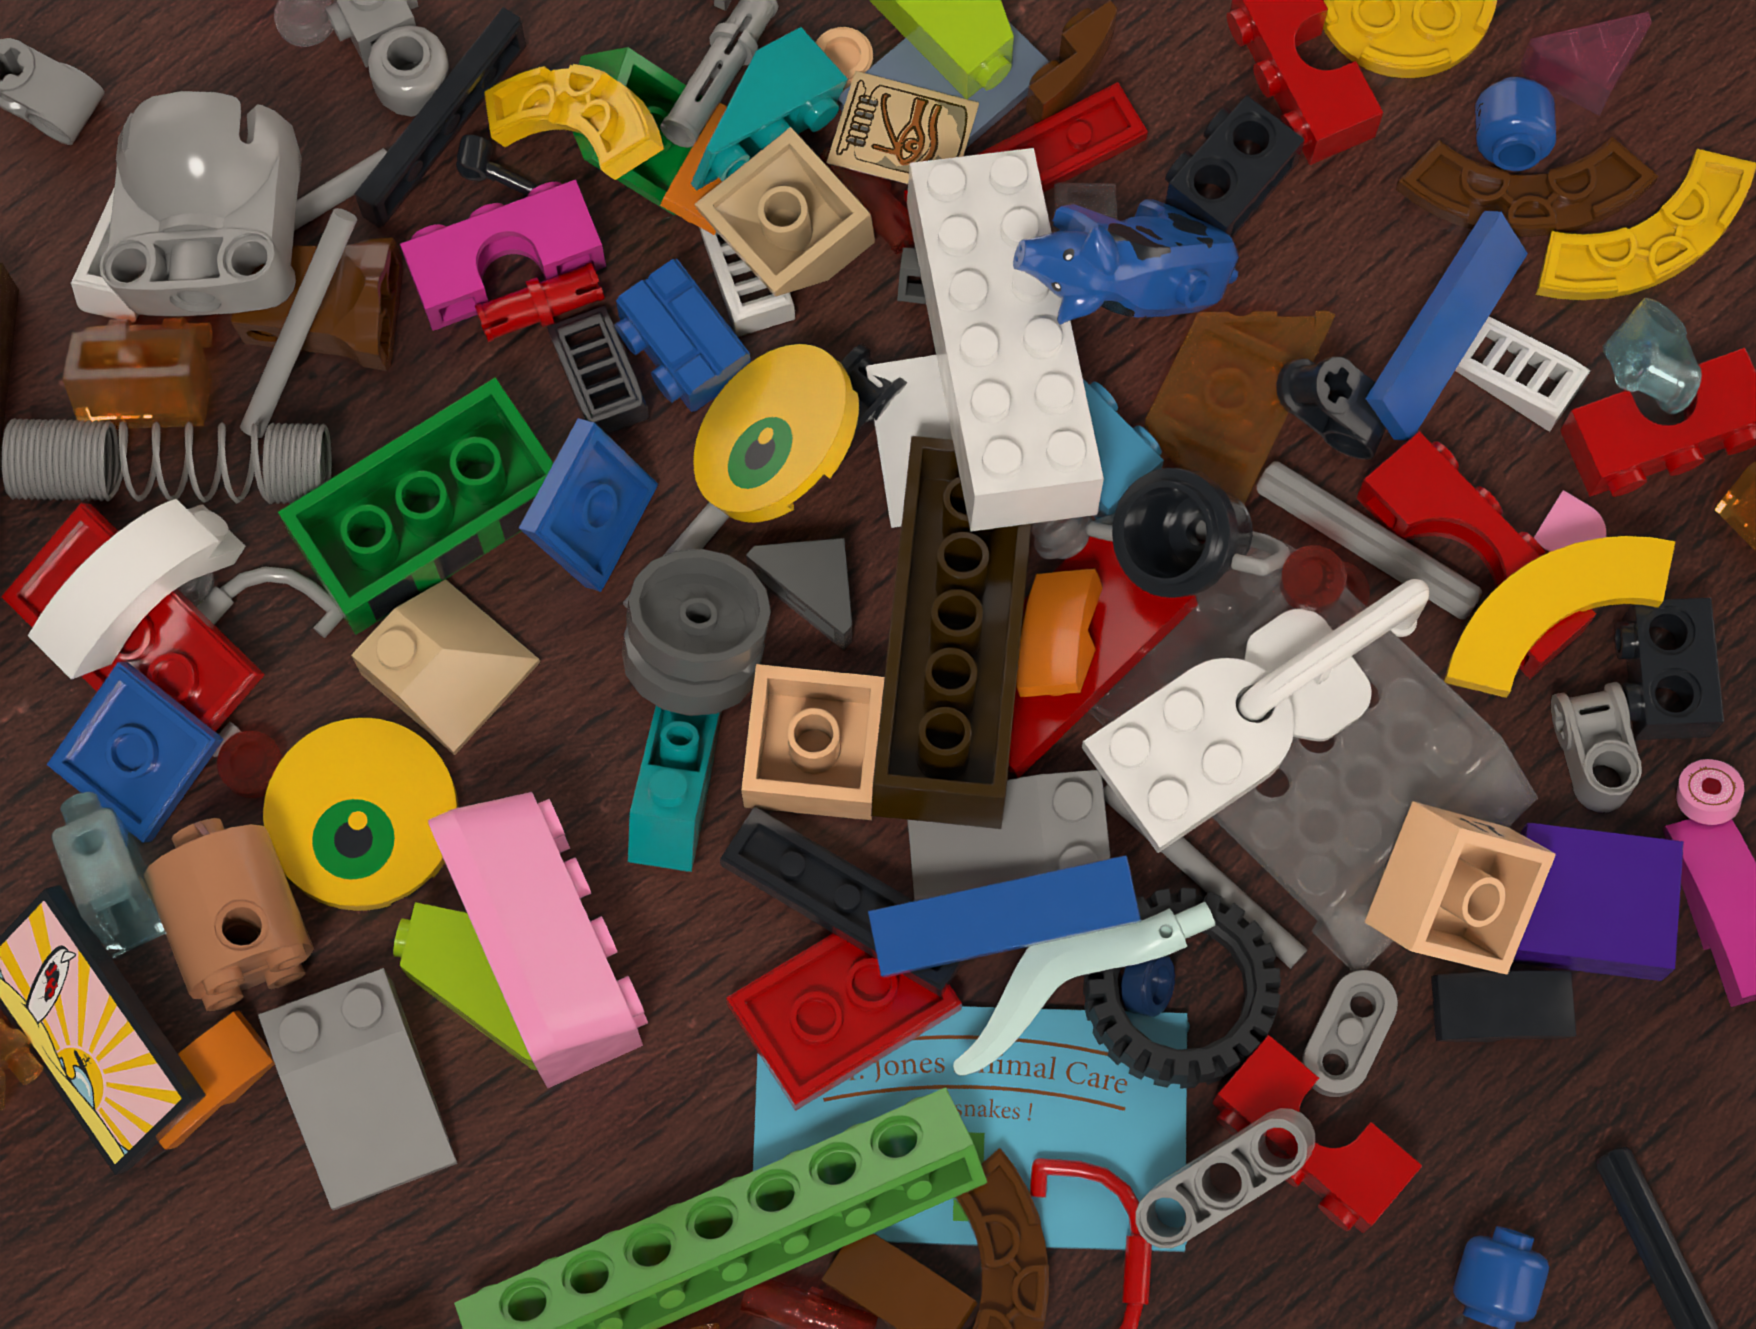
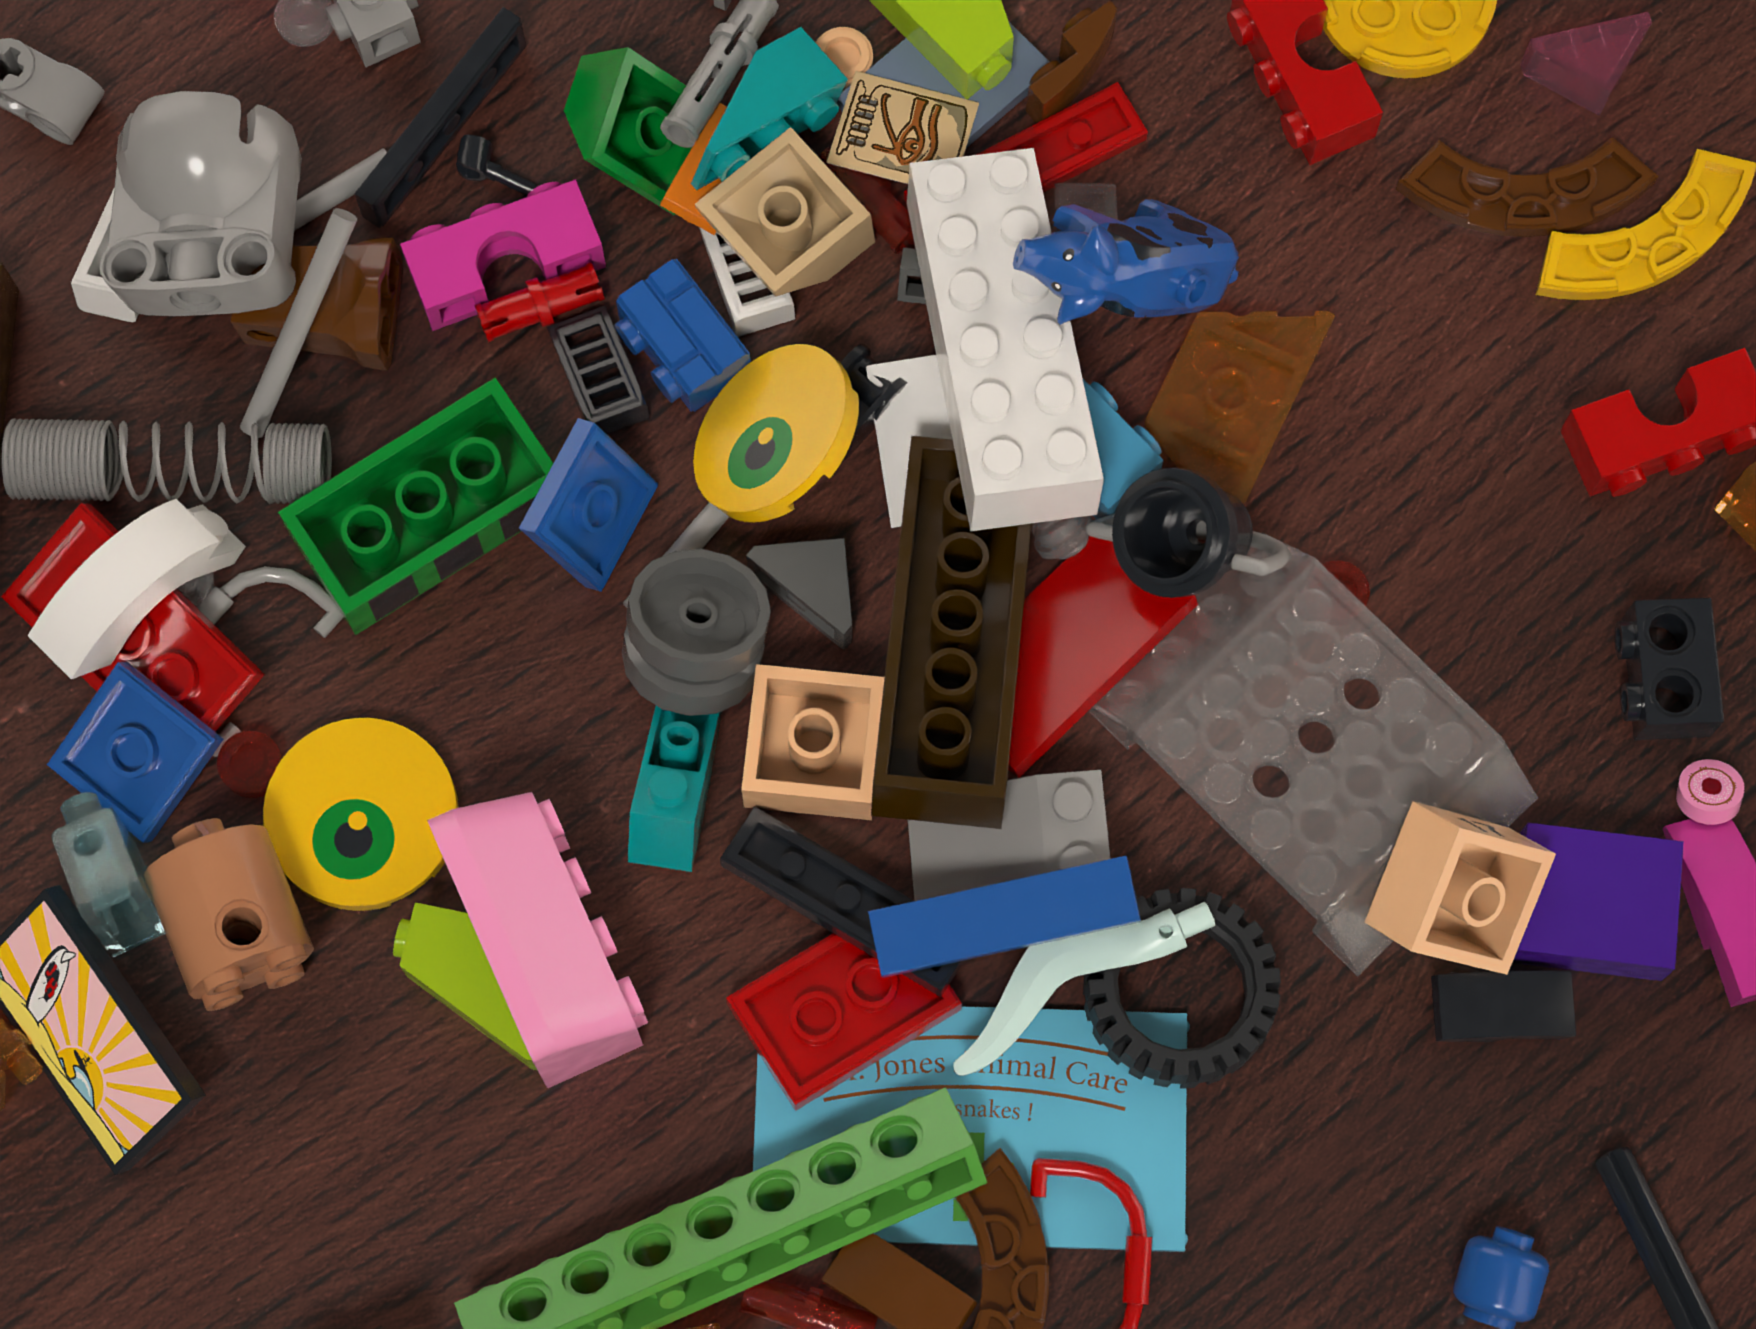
clear orange brick [63,317,212,429] -> none
orange slope [159,1011,275,1150] -> none
light grey slope [258,968,458,1211] -> none
tan slope [351,579,540,755] -> none
light grey head [368,25,451,117] -> none
yellow tile [484,64,664,180] -> none
orange slope [1016,569,1103,697] -> none
white plate [1082,579,1429,853] -> none
light grey bar [1103,784,1308,969] -> none
dark blue tile [1122,955,1175,1017] -> none
light grey beam [1136,1108,1315,1249] -> none
black brick [1165,95,1305,238] -> none
red arch [1212,1035,1422,1234] -> none
light grey axle [1257,461,1482,619] -> none
black piece [1276,357,1386,460] -> none
clear red tile [1279,545,1347,613] -> none
light grey plate [1301,970,1398,1097] -> none
red arch [1356,431,1596,679] -> none
blue tile [1366,211,1528,441] -> none
yellow tile [1443,536,1675,698] -> none
white slope [1455,317,1591,432] -> none
blue head [1475,77,1556,171] -> none
bright pink tile [1534,490,1606,554] -> none
light grey piece [1551,682,1642,812] -> none
clear light blue piece [1603,298,1702,414] -> none

